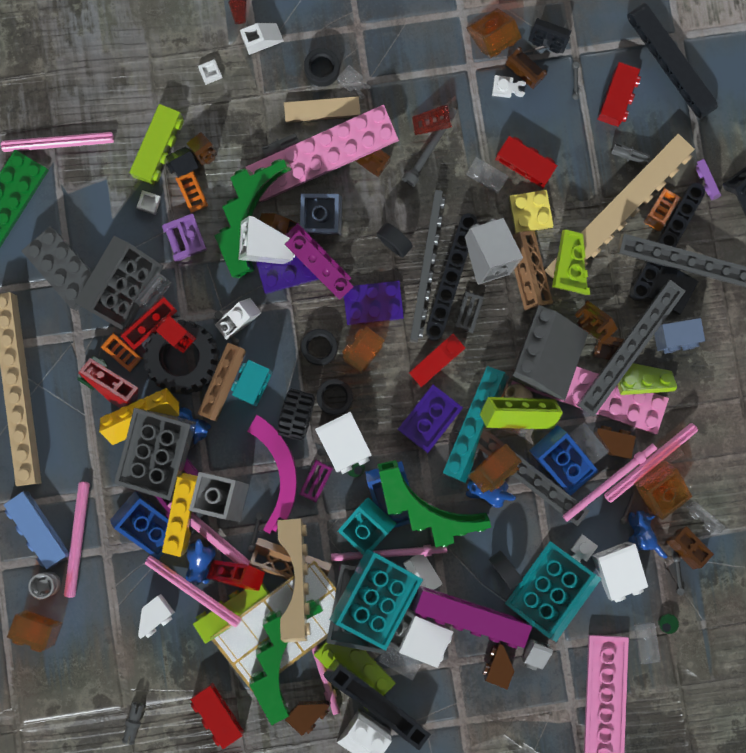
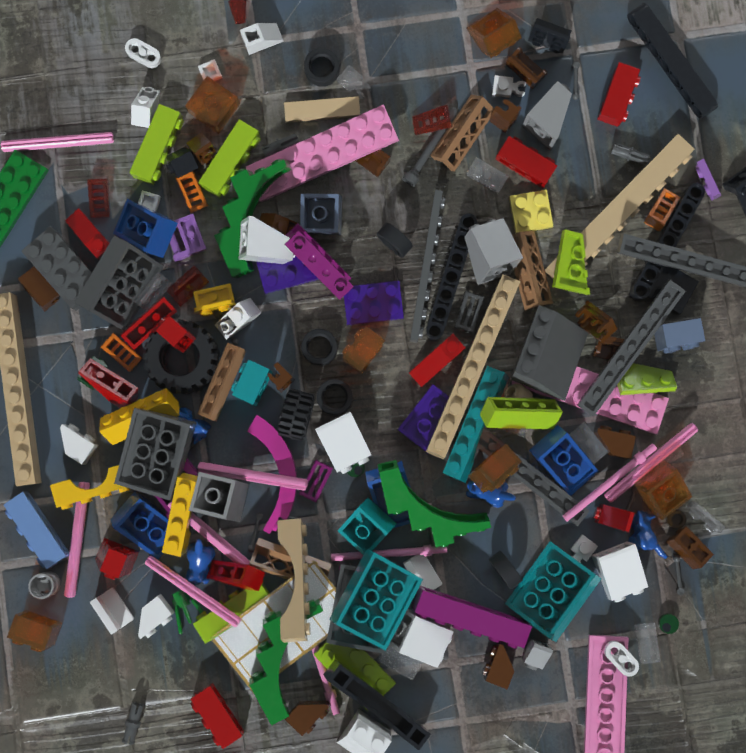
none -> reddish brown hinge [18,266,60,312]
none -> yellow arch [50,465,131,510]
none -> white slope [60,423,99,465]
none -> red slope [65,208,110,260]
none -> clear red slope [87,178,110,218]
none -> white panel [90,587,134,635]
none -> red wedge [95,538,139,580]
none -> blue slope [113,199,178,258]
none -> white plate [125,38,161,68]
none -> white slope [131,87,160,128]
none -> clear red slope [166,265,209,307]
none -> green plant [172,590,204,634]
none -> clear orange brick [185,76,240,134]
none -> yellow bracket [193,283,236,317]
none -> bright pink axle [197,462,308,490]
none -> lime brick [198,119,260,198]
none -> reddish brown hinge [268,362,295,393]
none -> tan brick [425,274,520,459]
none -> medium nougat fence [430,94,494,172]
none -> reddish brown hinge [490,99,522,133]
none -> light grey slope [522,81,572,150]
none -> red slope [593,504,635,532]
none -> white plate [604,641,639,676]
none -> dark brown tile [666,509,686,529]

